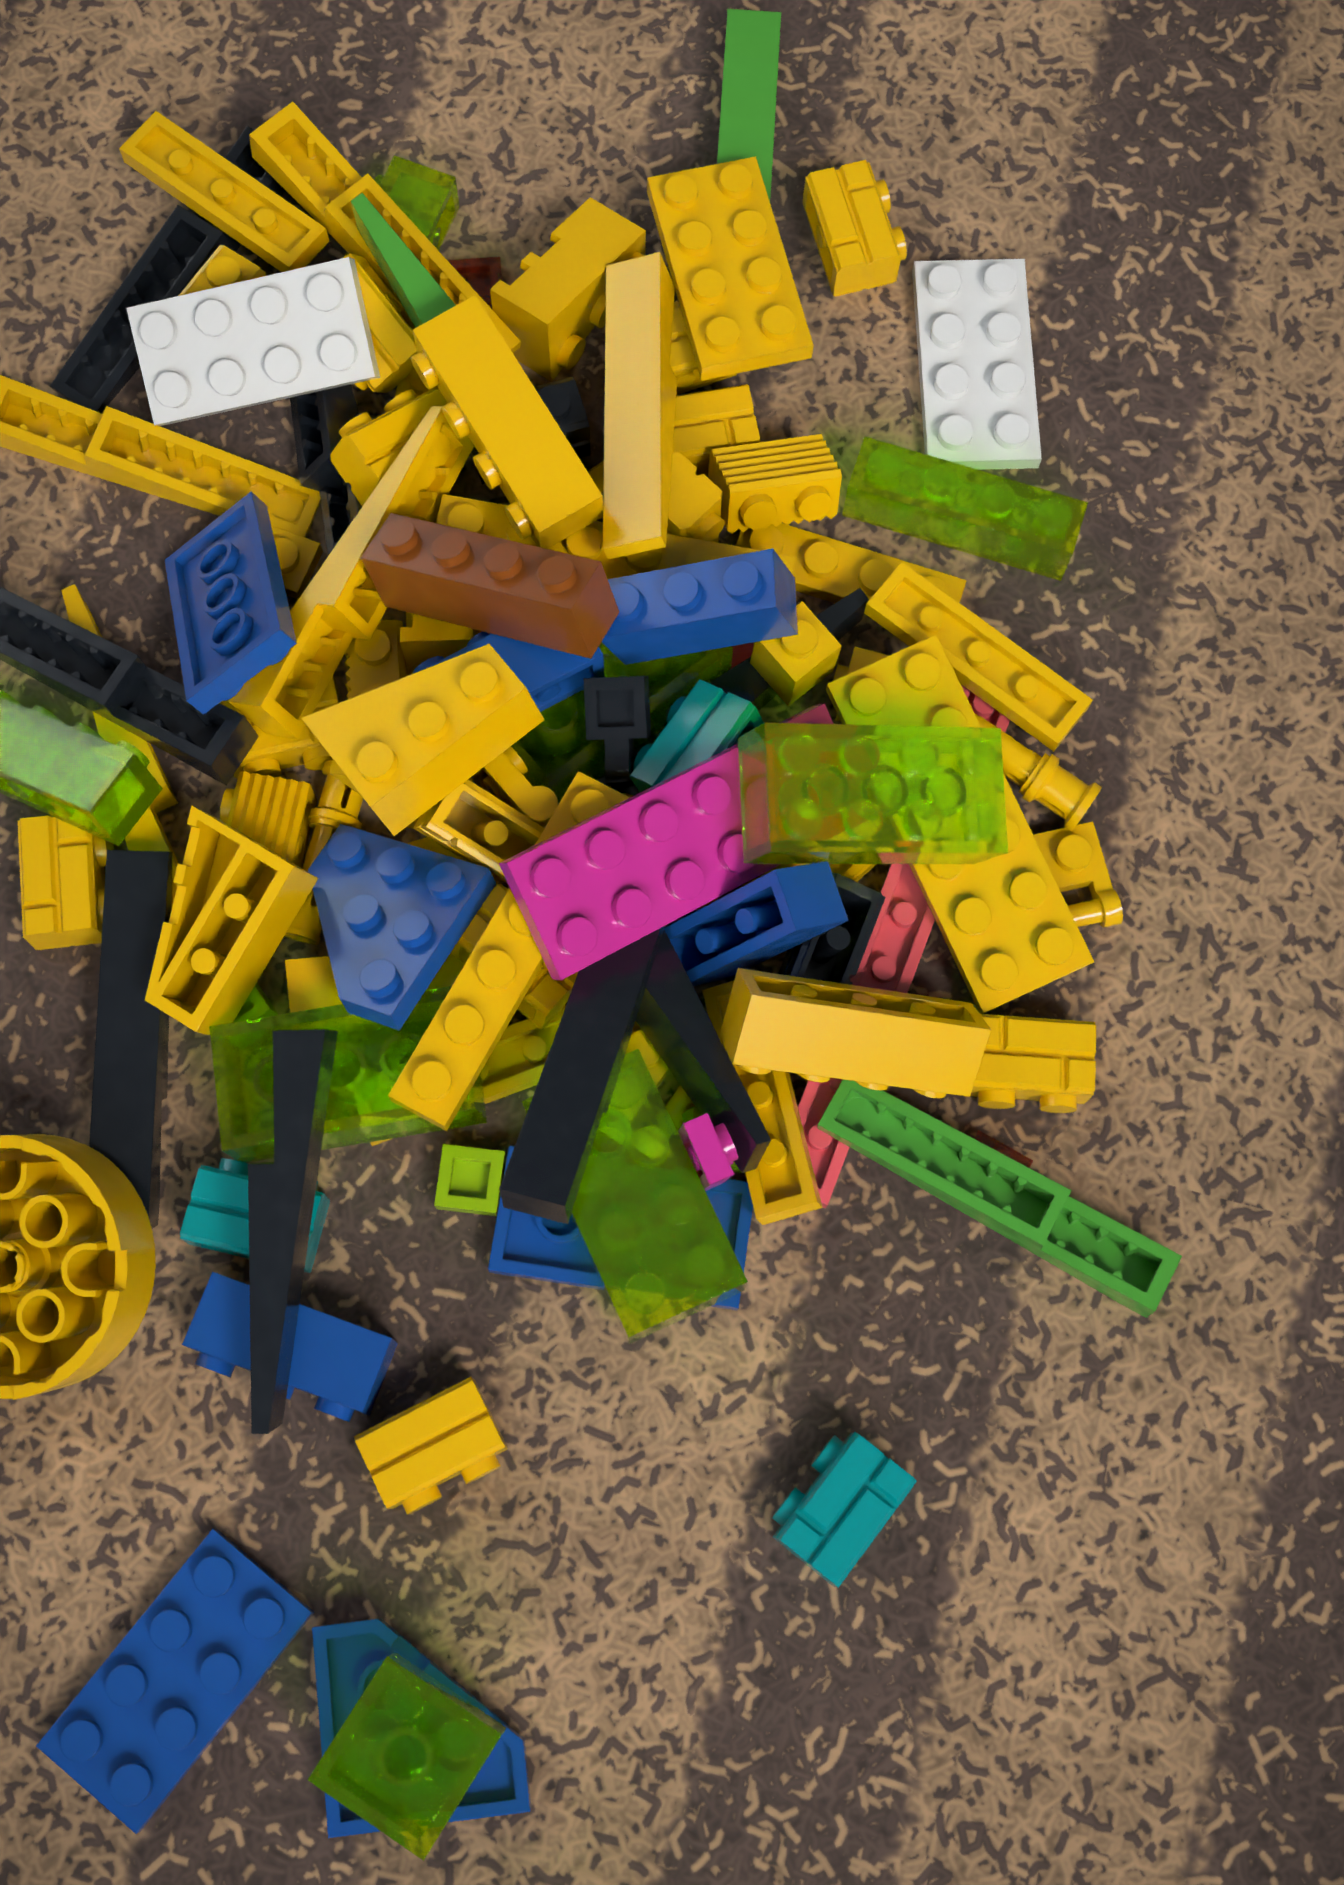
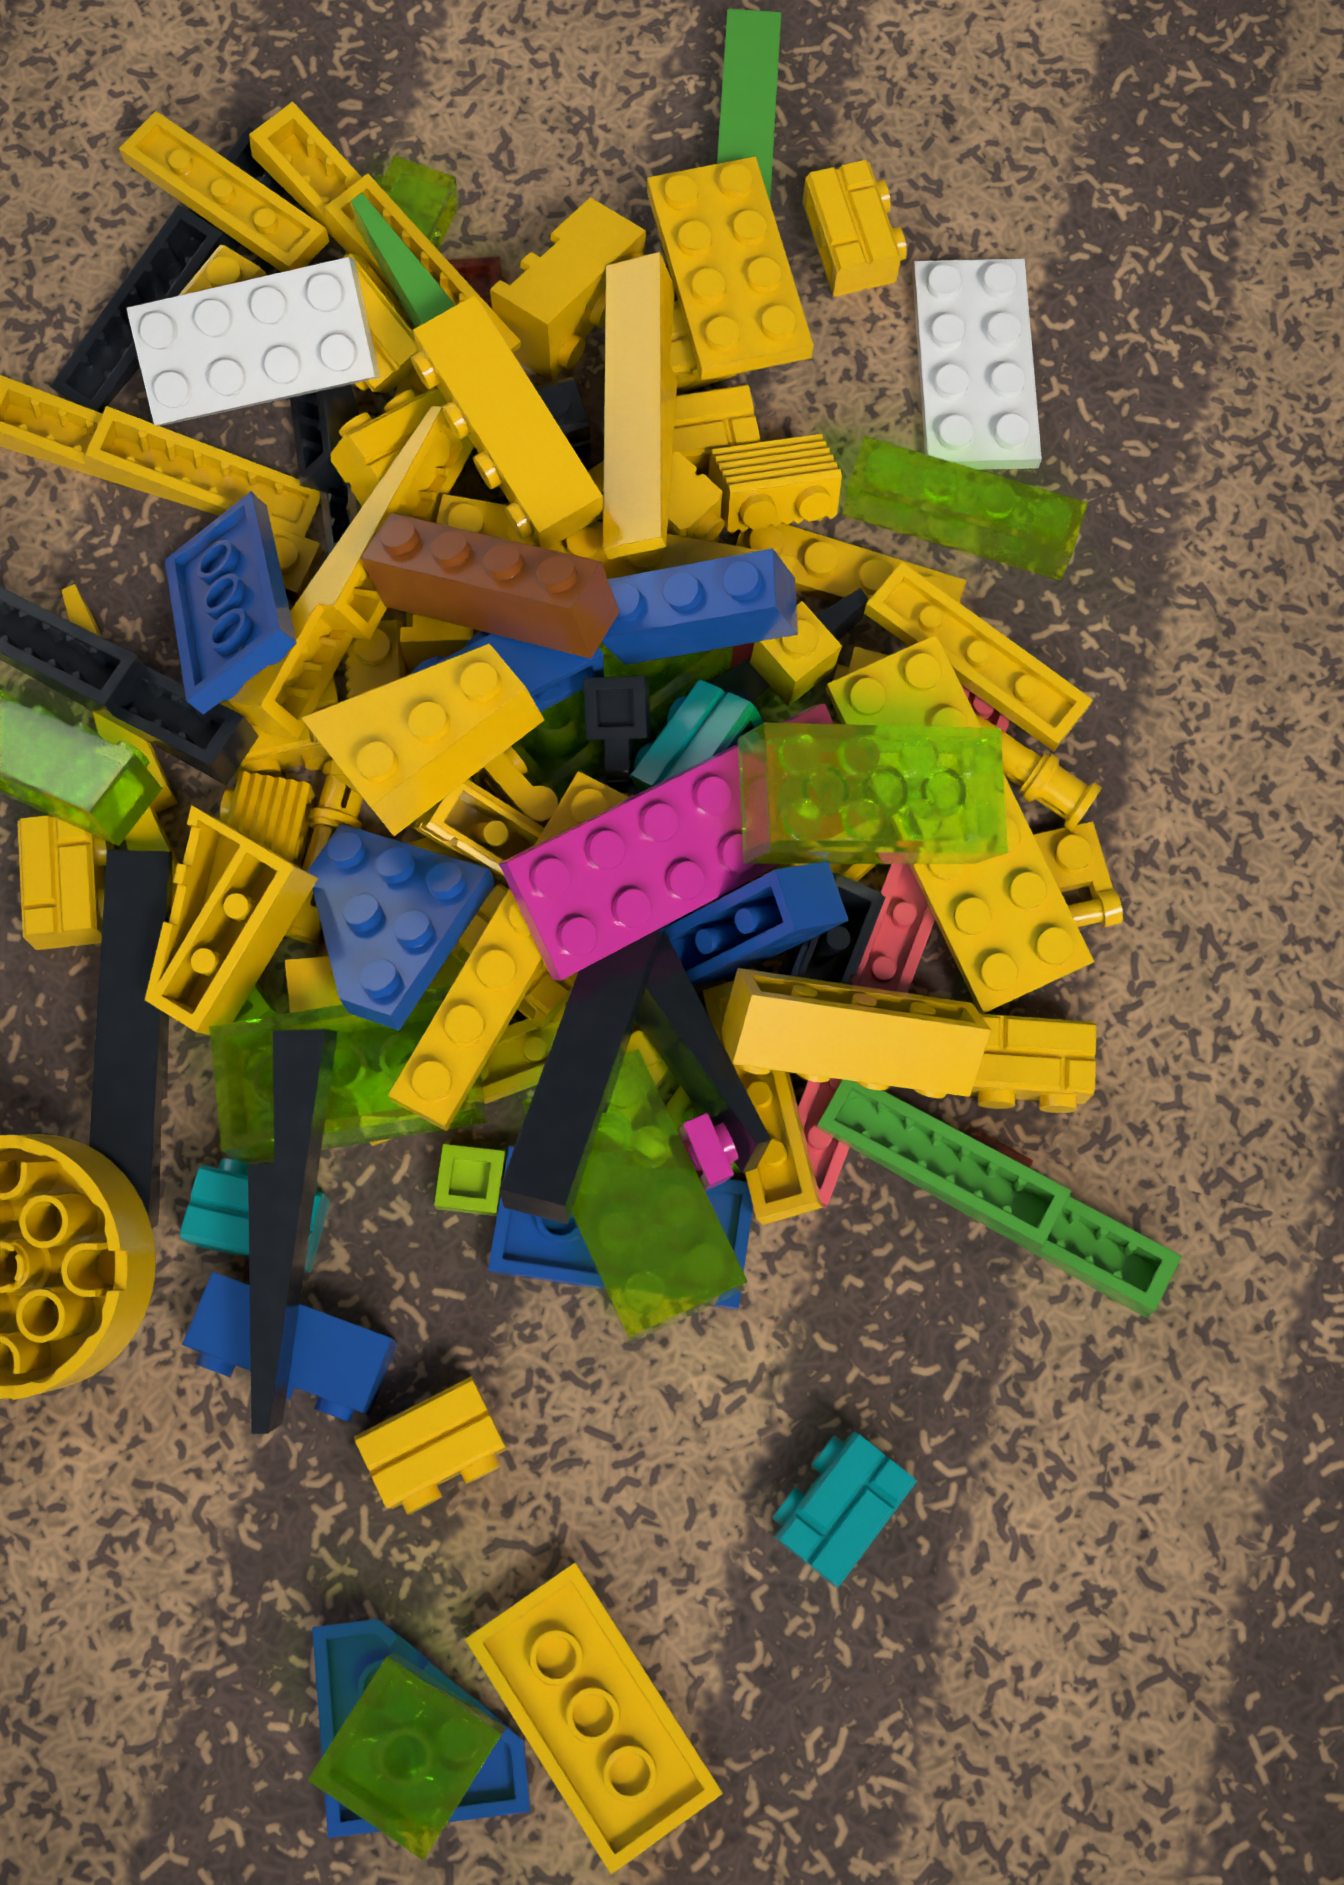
blue plate [36,1529,314,1834] -> none
none -> yellow plate [465,1562,723,1875]

